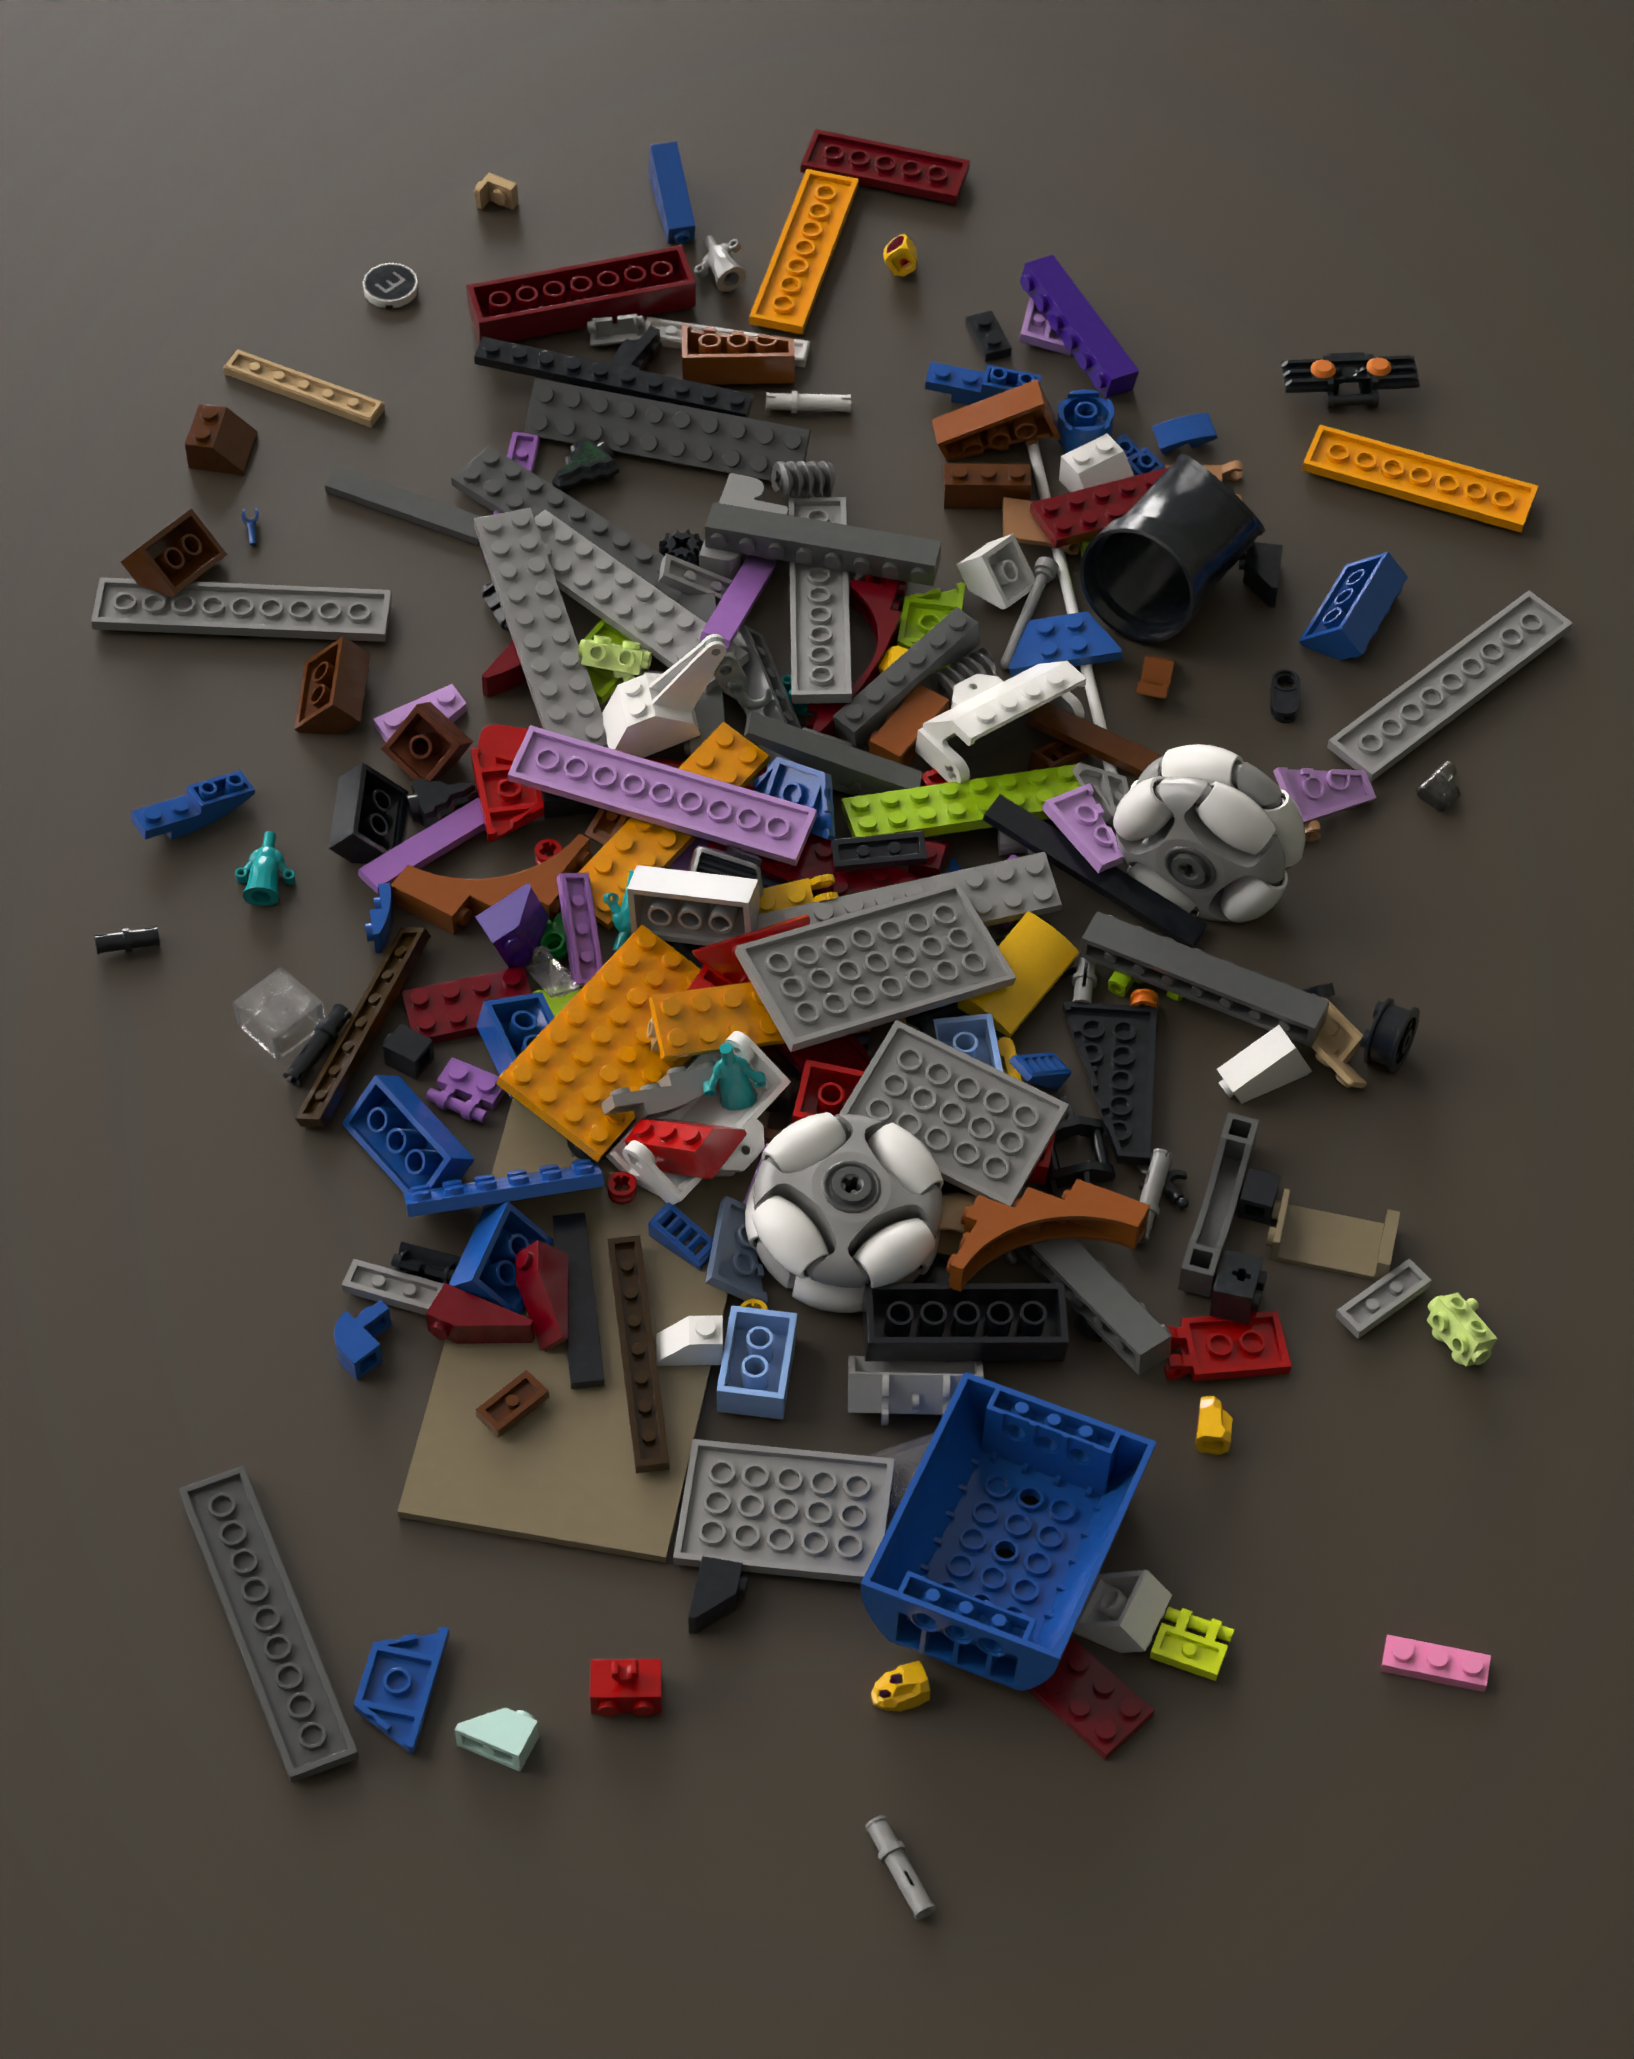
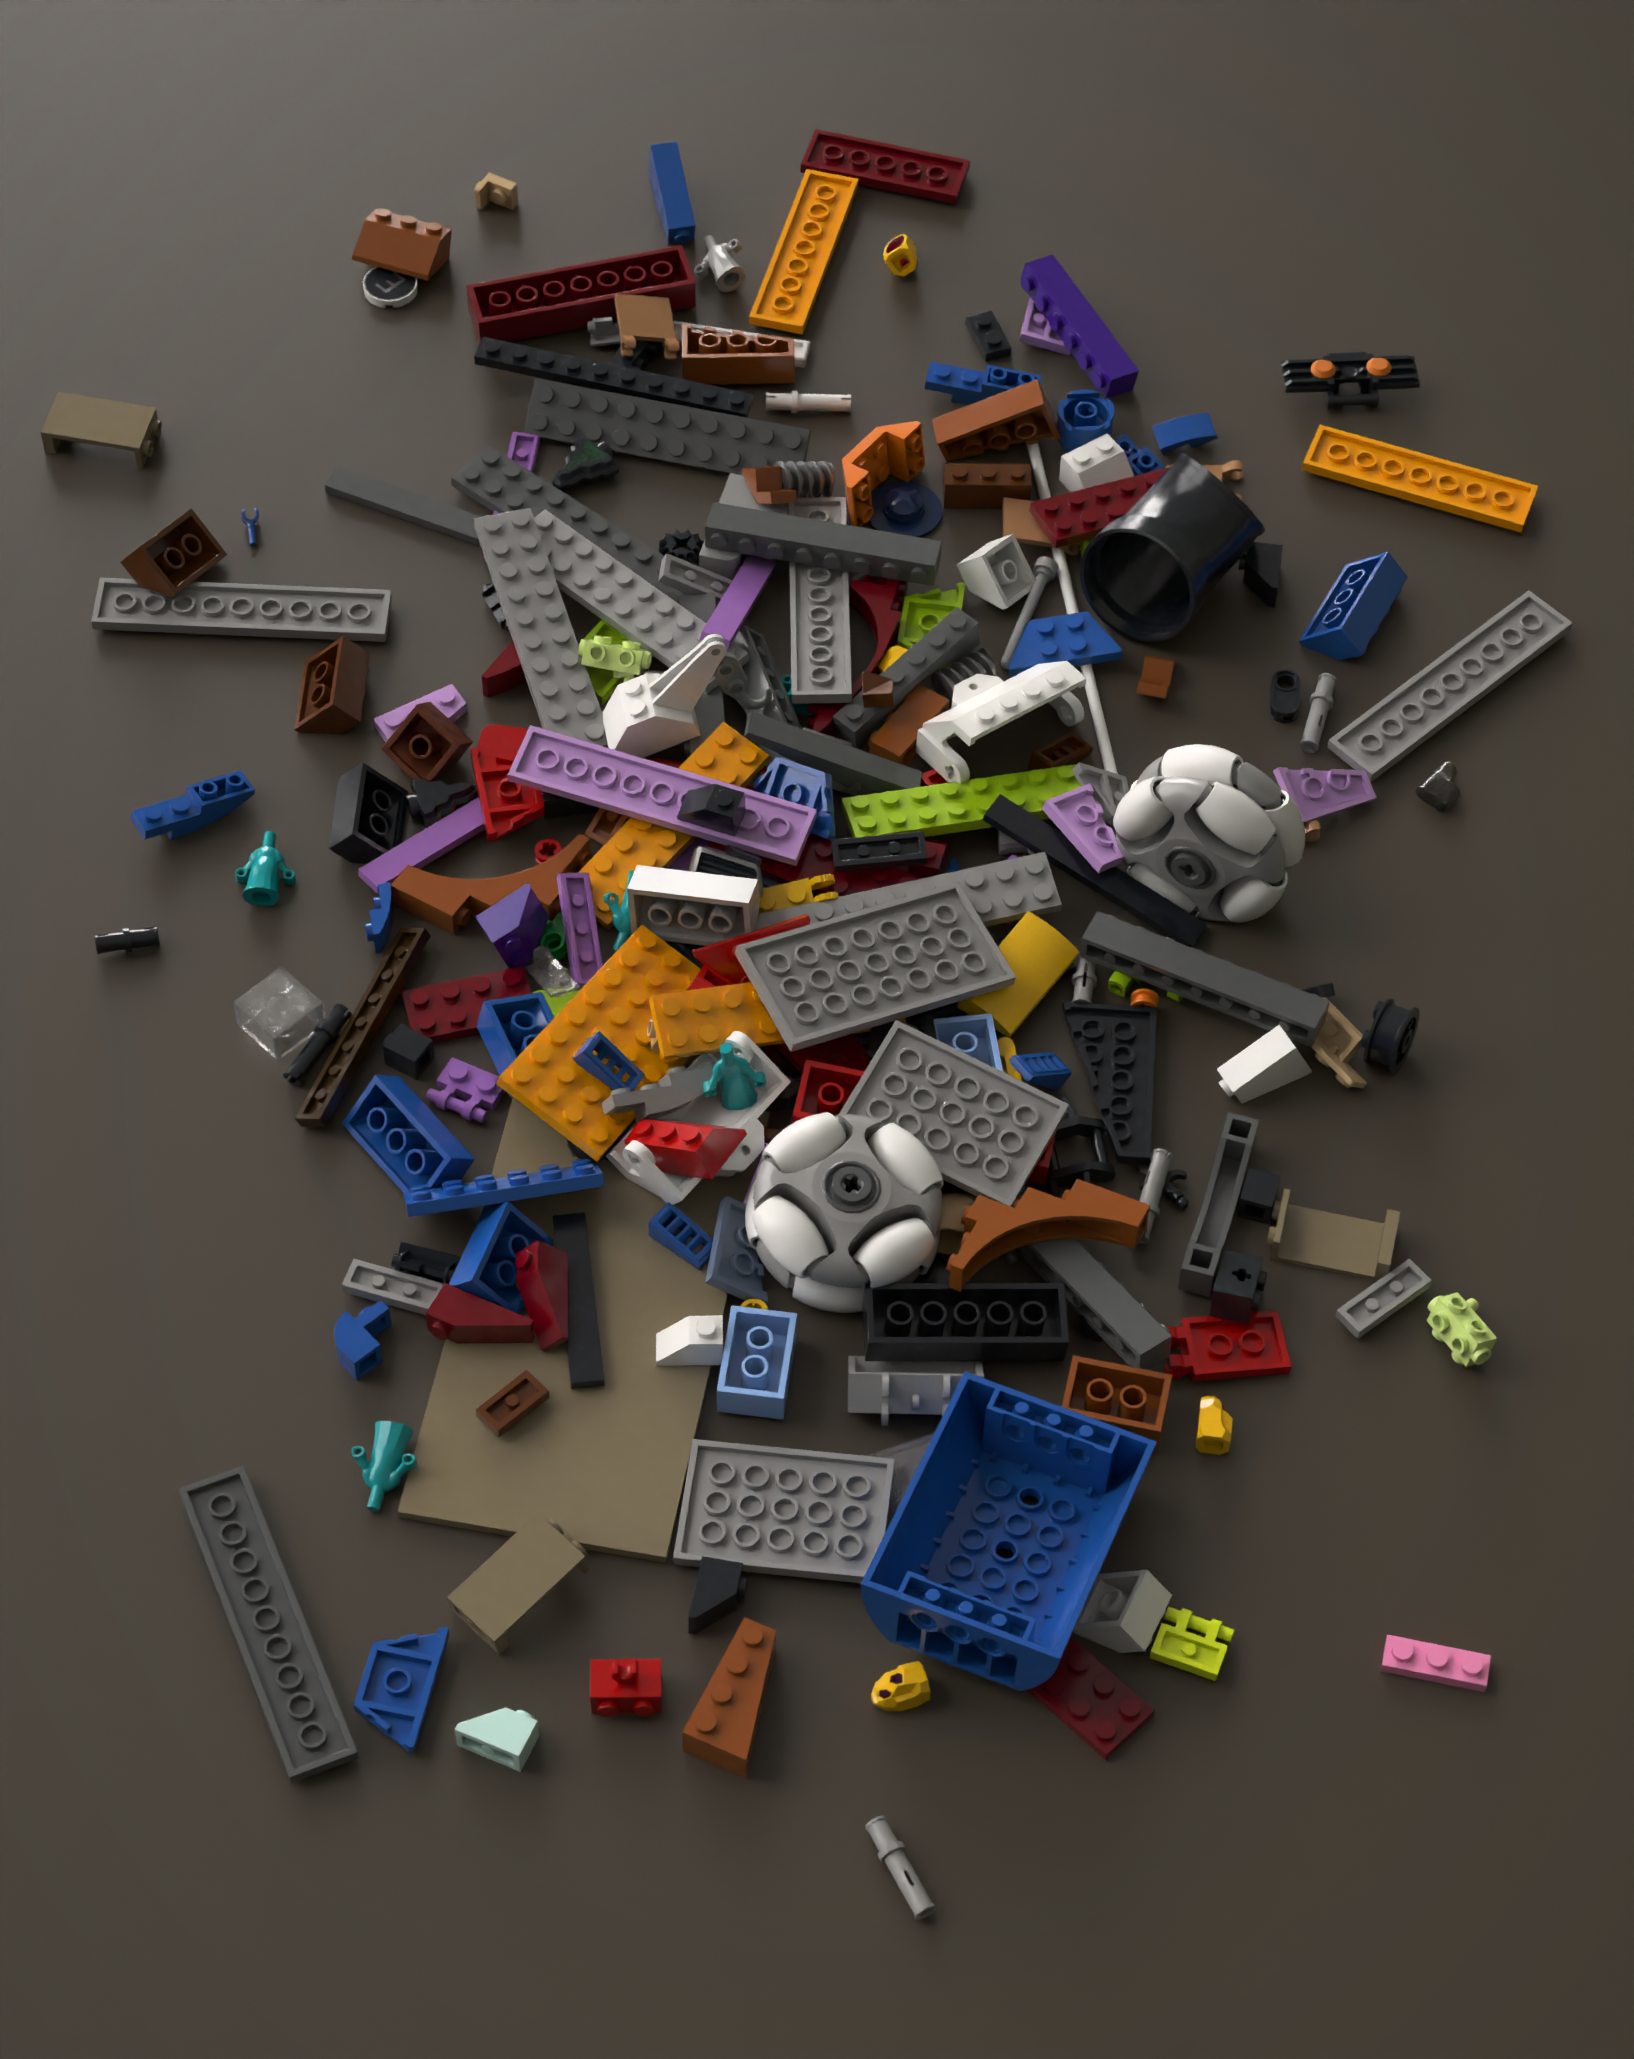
reddish brown slope [185,404,258,476] -> none
tan tile [223,349,385,428] -> none
red bush [607,1171,637,1205] -> none
dark brown plate [607,1235,670,1473] -> none
reddish brown tile [1027,702,1162,777] -> none
none -> dark tan panel [41,392,162,468]
none -> teal piece [351,1421,417,1512]
none -> dark orange slope [352,209,452,281]
none -> dark tan panel [447,1513,589,1655]
none -> blue slope [572,1031,645,1092]
none -> medium nougat flag [614,294,680,360]
none -> black slope [677,784,746,837]
none -> dark orange wedge [682,1617,776,1779]
none -> dark orange slope [742,466,797,504]
none -> orange slope [842,421,925,527]
none -> reddish brown slope [862,672,894,708]
none -> dark blue hat [868,481,942,538]
none -> dark orange brick [1062,1355,1172,1452]
none -> light grey pin [1299,673,1337,753]

